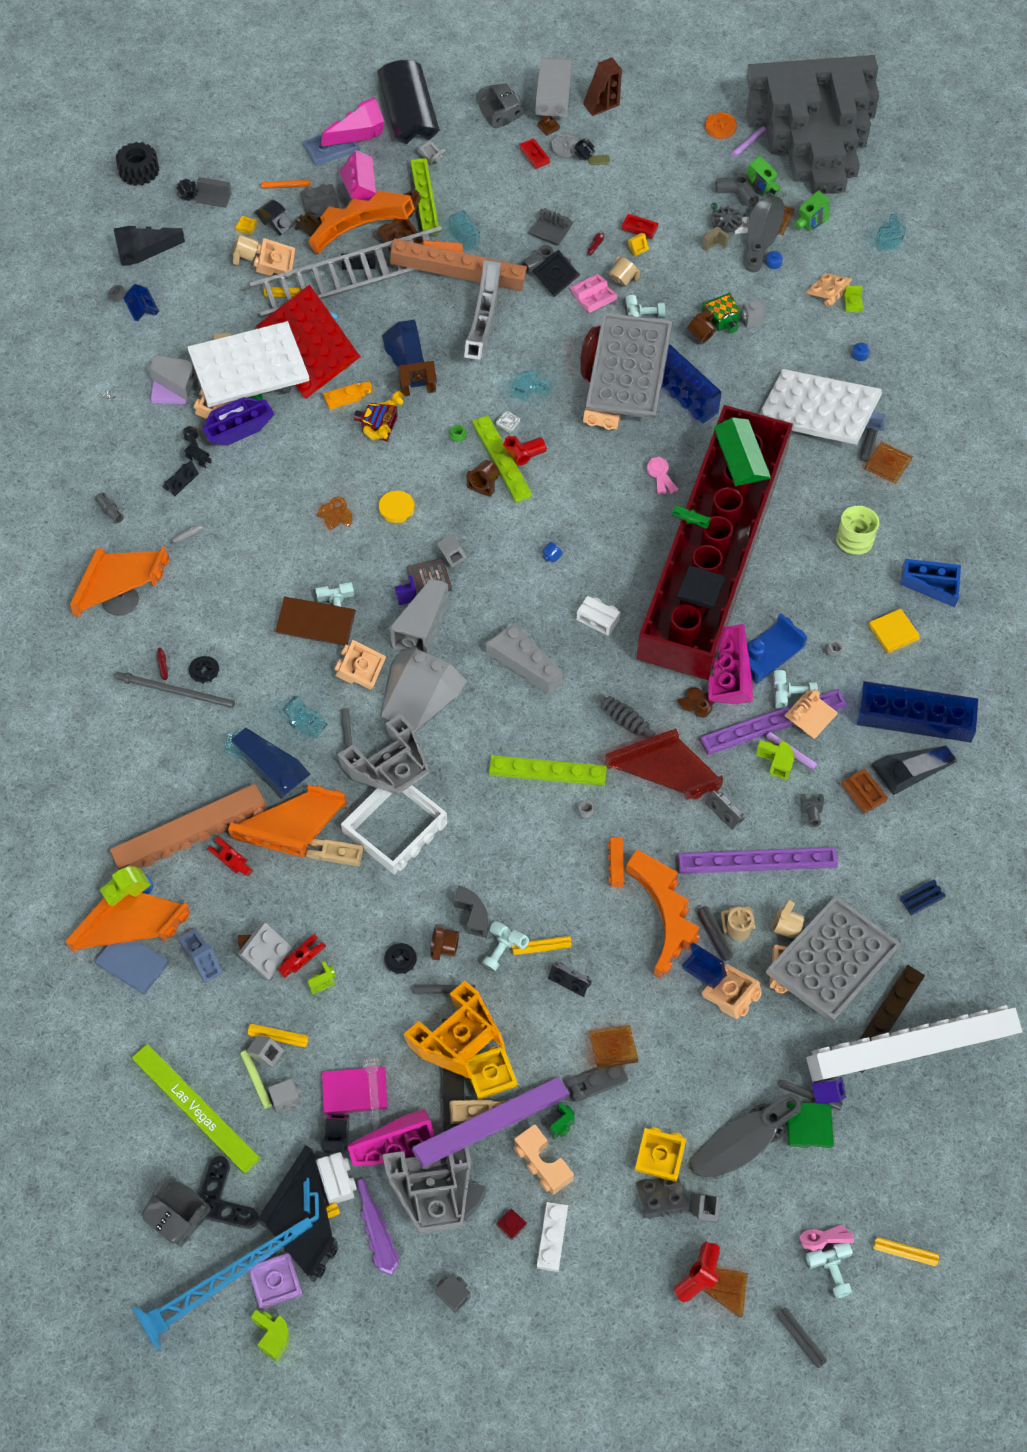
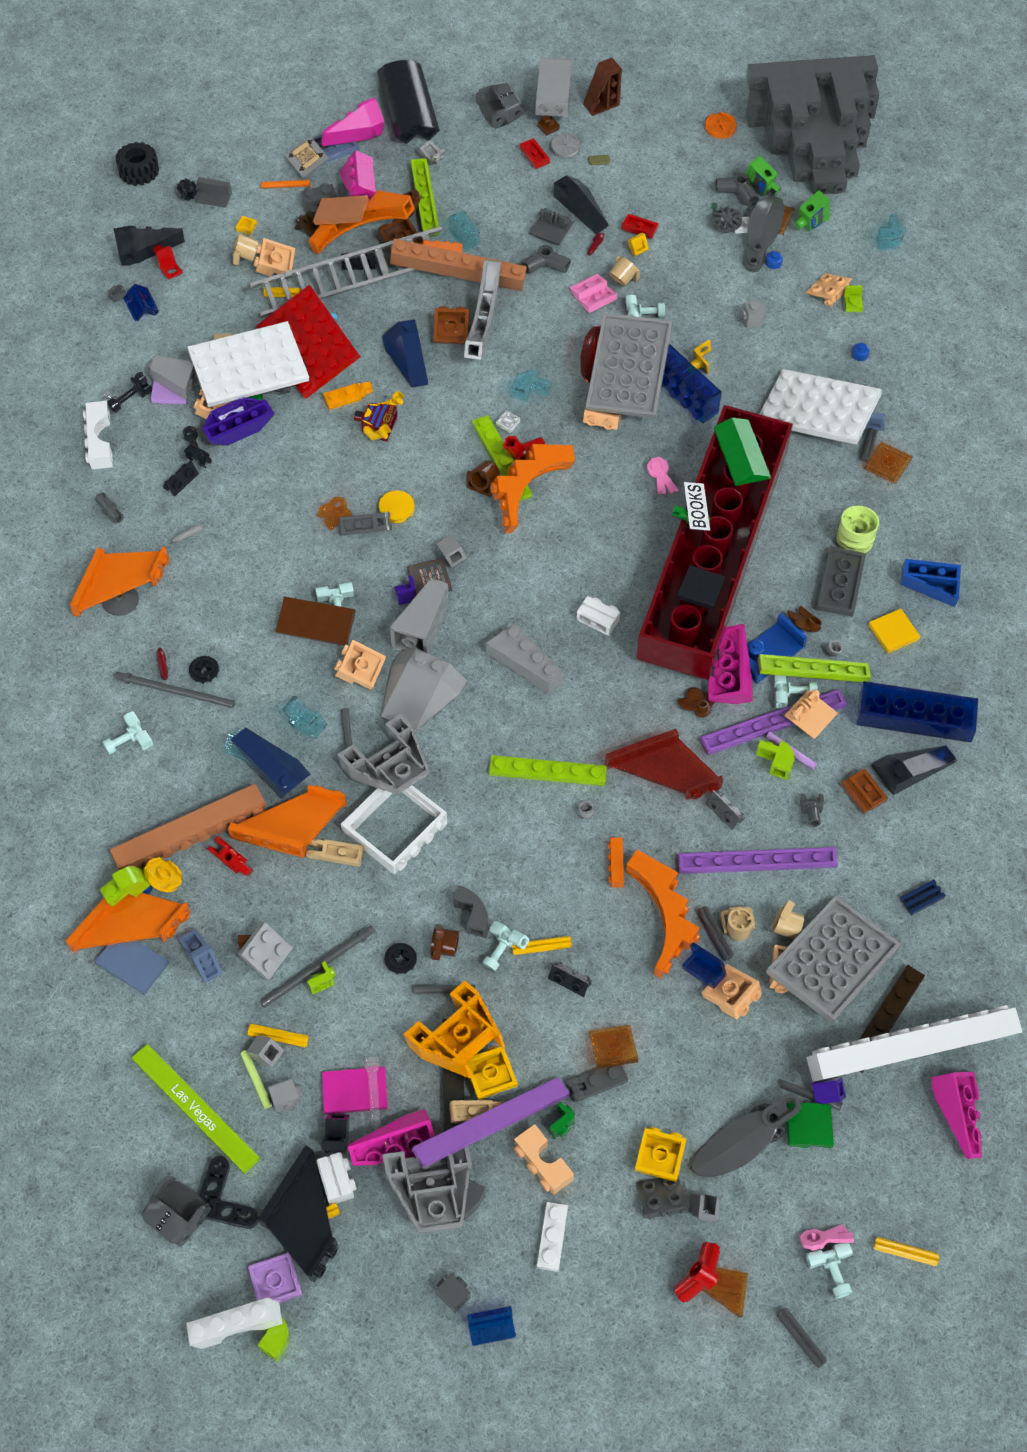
dark azure piece [132,1178,319,1351] -> none
black brick [255,200,293,236] -> none
red hinge [278,933,326,978] -> none
medium lavender sword [356,1179,399,1275] -> none
reddish brown panel [398,361,437,397] -> none
bright green plate [449,425,467,442] -> none
dark red plate [496,1208,527,1240] -> none
black tile [533,250,580,297] -> none
blue piece [542,542,563,562] -> none
black gear [574,138,595,161] -> none
dark grey piece [596,693,656,739] -> none
reddish brown piece [687,309,717,344] -> none
green torso [701,292,740,333] -> none
dark tan bracket [702,227,729,251] -> none
lavender bar [731,126,766,157] -> none
none -> white arch [83,401,113,469]
none -> light aqua bar [102,711,153,755]
none -> black bar [107,372,152,413]
none -> yellow tile [143,857,182,893]
none -> red bracket [154,245,183,279]
none -> white arch [187,1297,283,1349]
none -> dark grey bar [260,925,375,1008]
none -> tile [285,136,328,178]
none -> nougat tile [313,195,369,225]
none -> dark grey plate [339,512,392,536]
none -> dark orange plate [434,306,469,344]
none -> clear blue panel [467,1306,516,1346]
none -> orange arch [490,444,575,533]
none -> black wedge [554,175,609,234]
none -> yellow bracket [683,340,712,376]
none -> white sticker [684,482,710,531]
none -> lime plate [758,654,871,683]
none -> reddish brown plate [787,606,822,632]
none -> dark grey plate [816,546,866,617]
none -> dark pink wedge [931,1072,982,1159]

